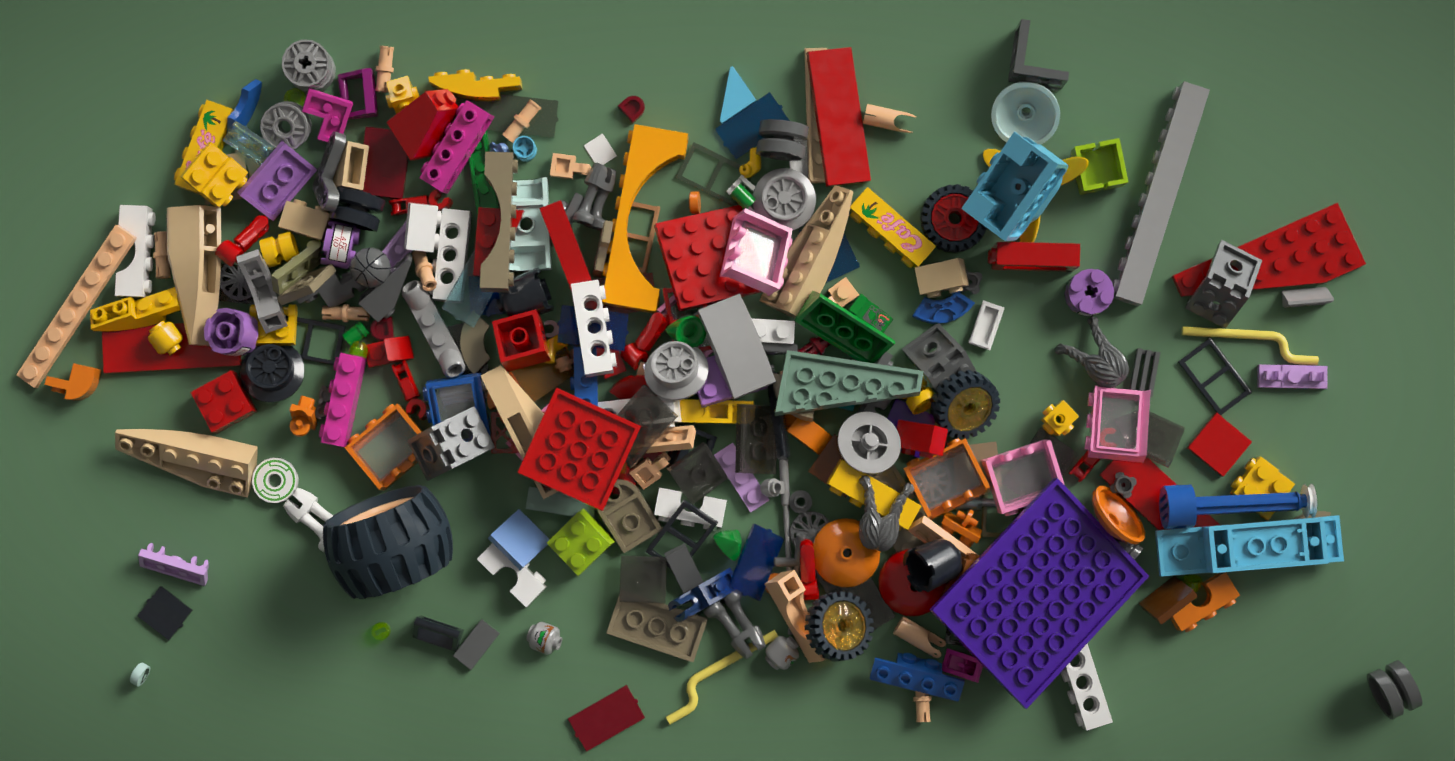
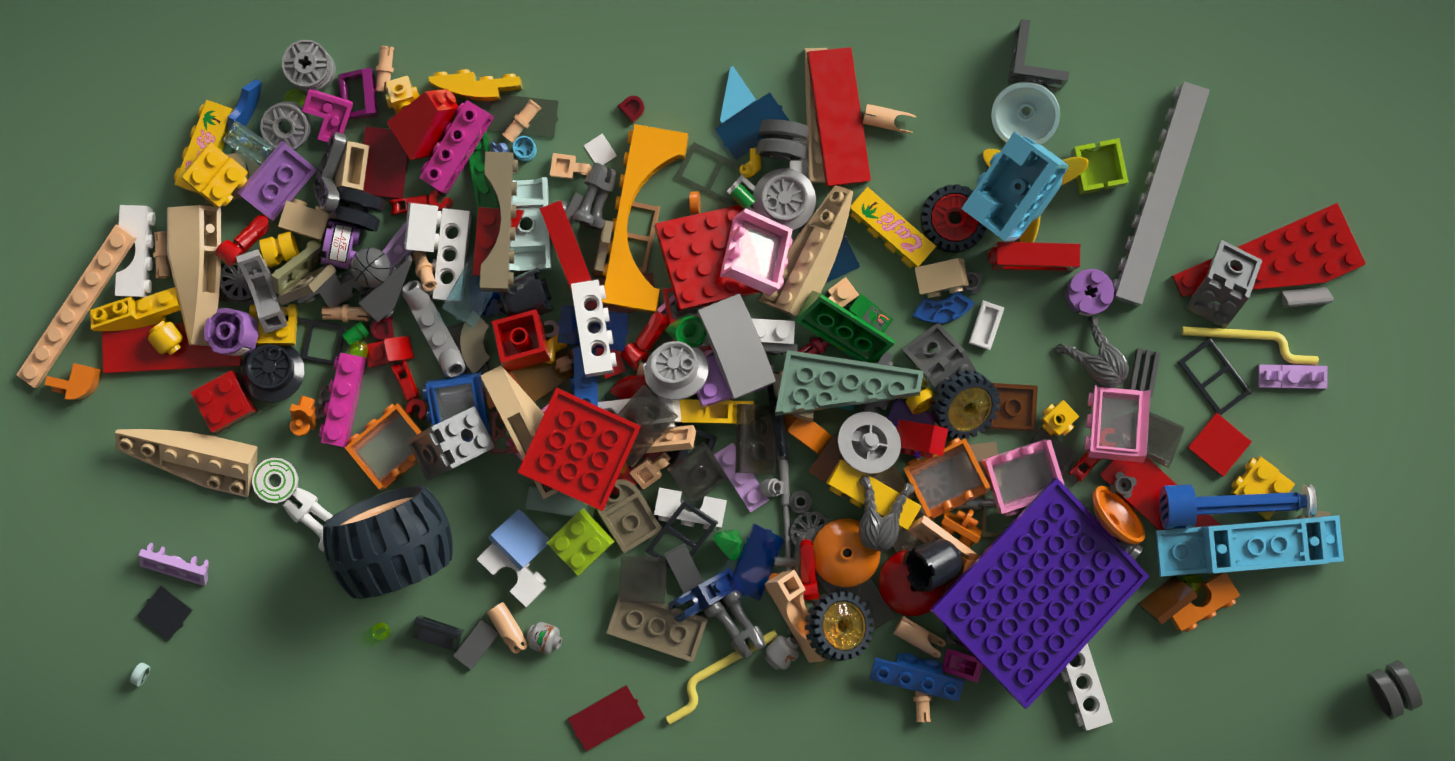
none -> light nougat piece [486,602,528,654]
none -> reddish brown tile [989,383,1038,431]

